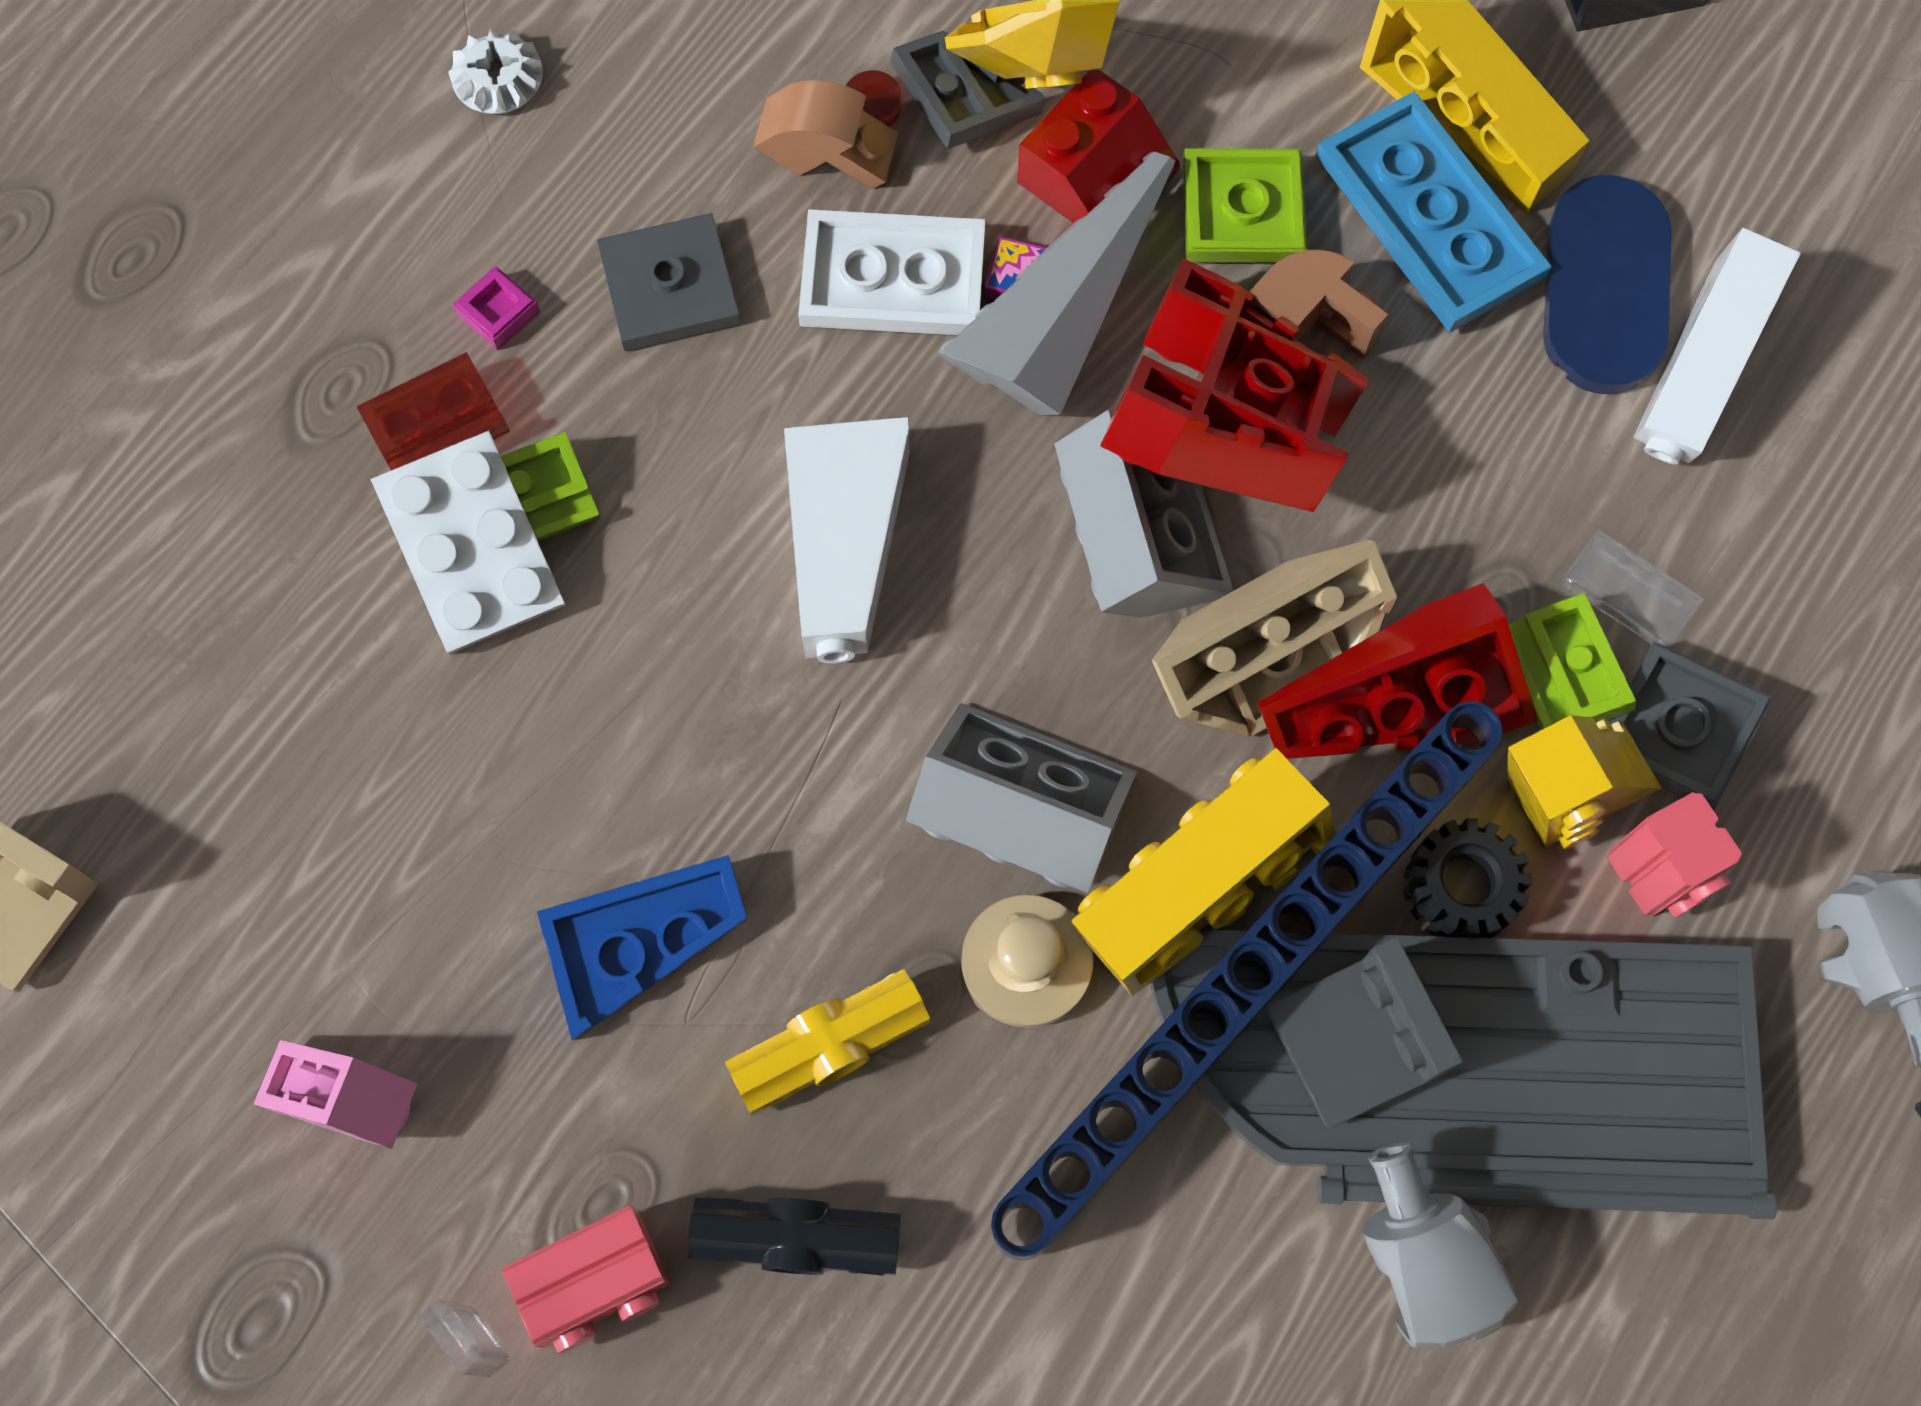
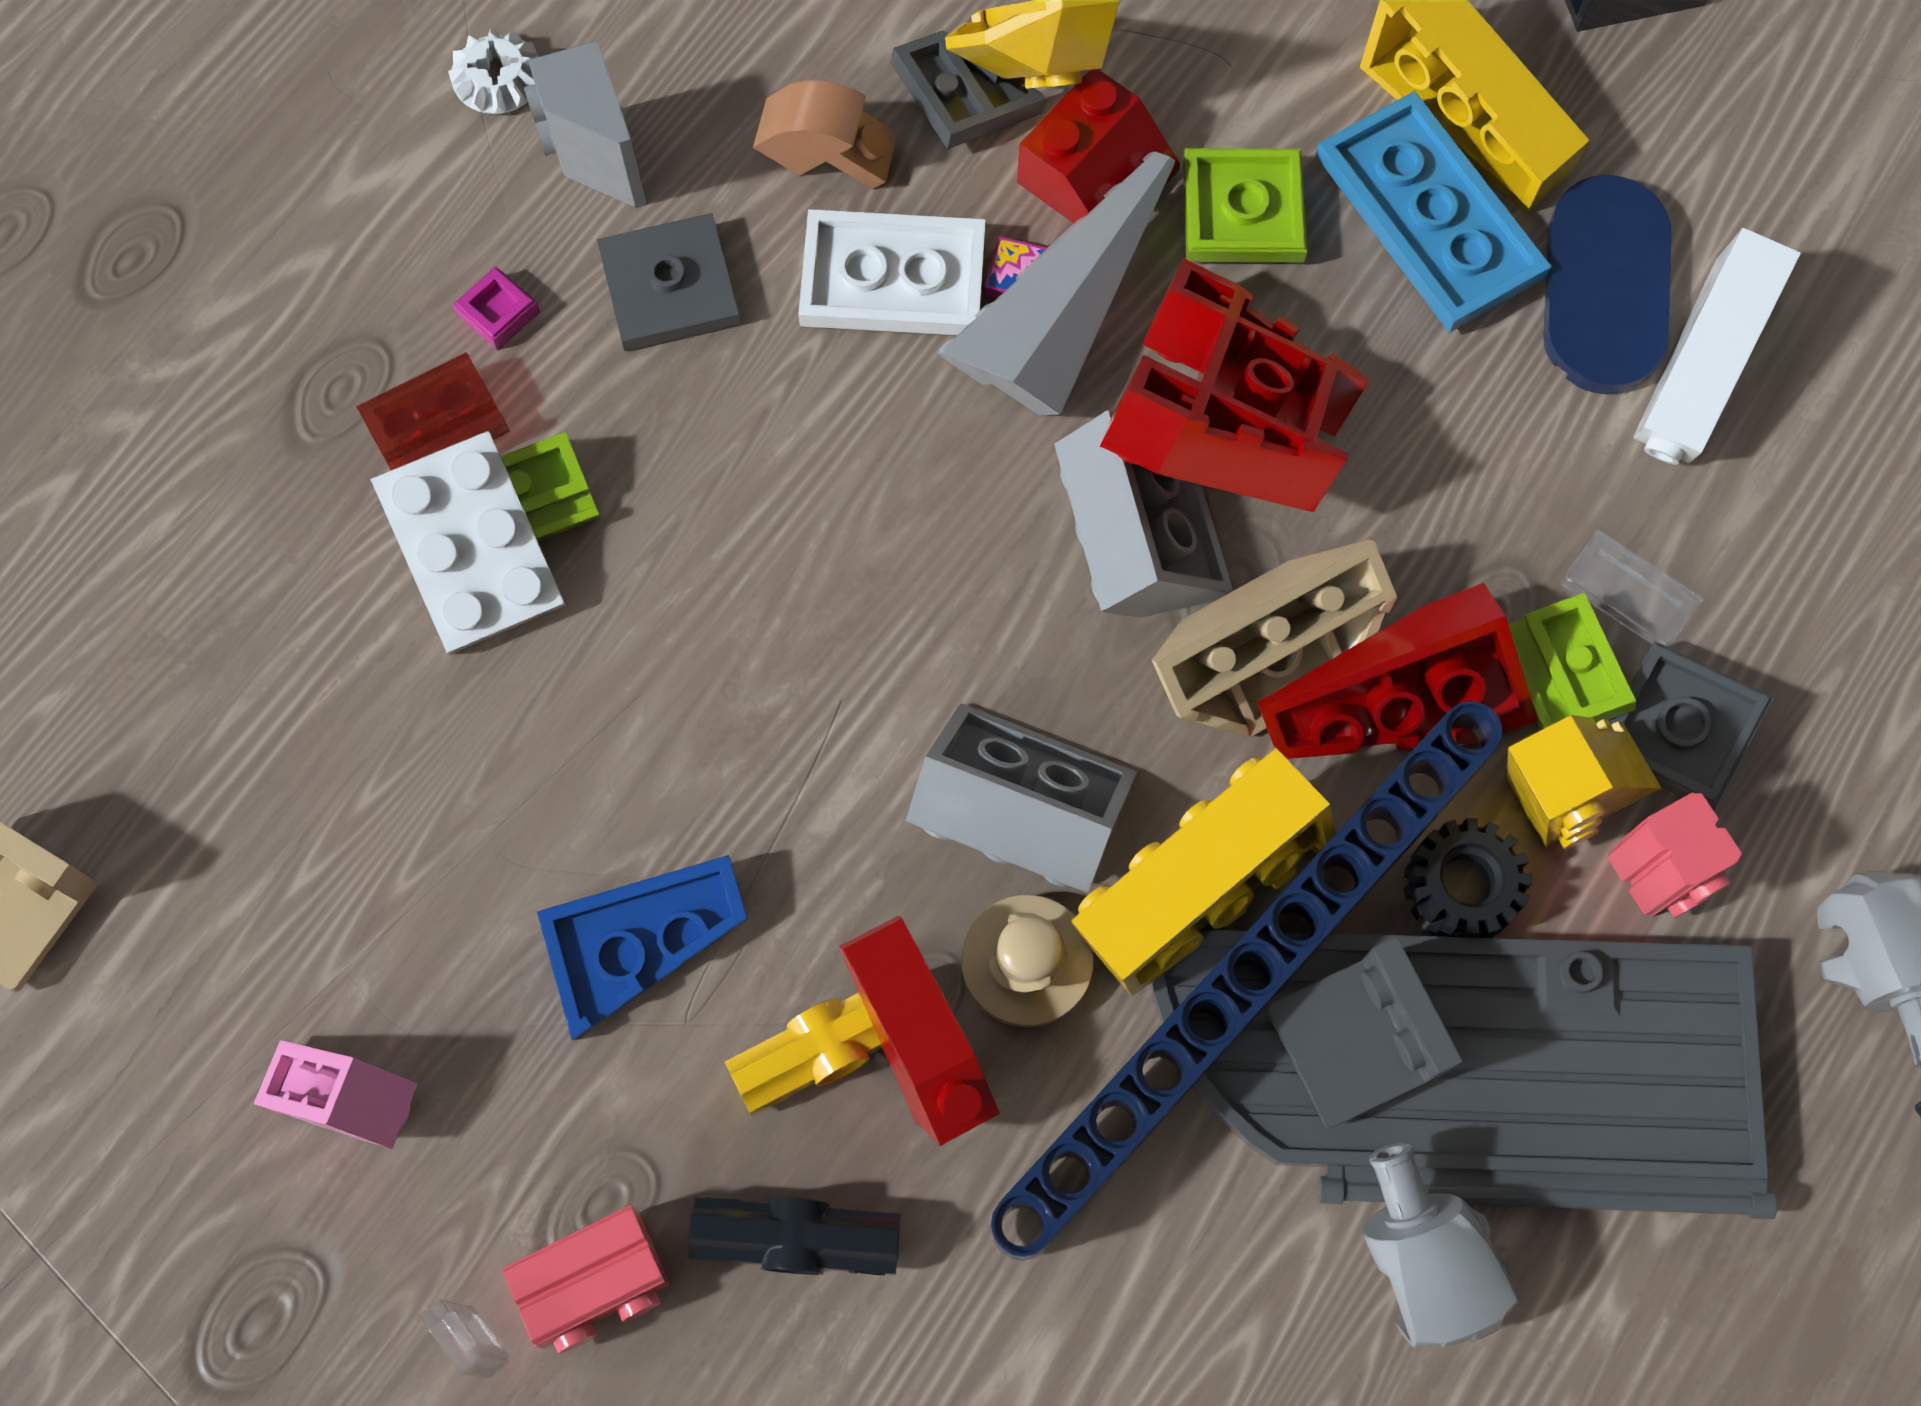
white slope [784,417,910,664] -> none
clear red tile [846,70,901,127] -> none
nougat brick [1249,250,1389,358] -> none
none -> light grey slope [524,40,647,208]
none -> red slope [838,916,1000,1146]

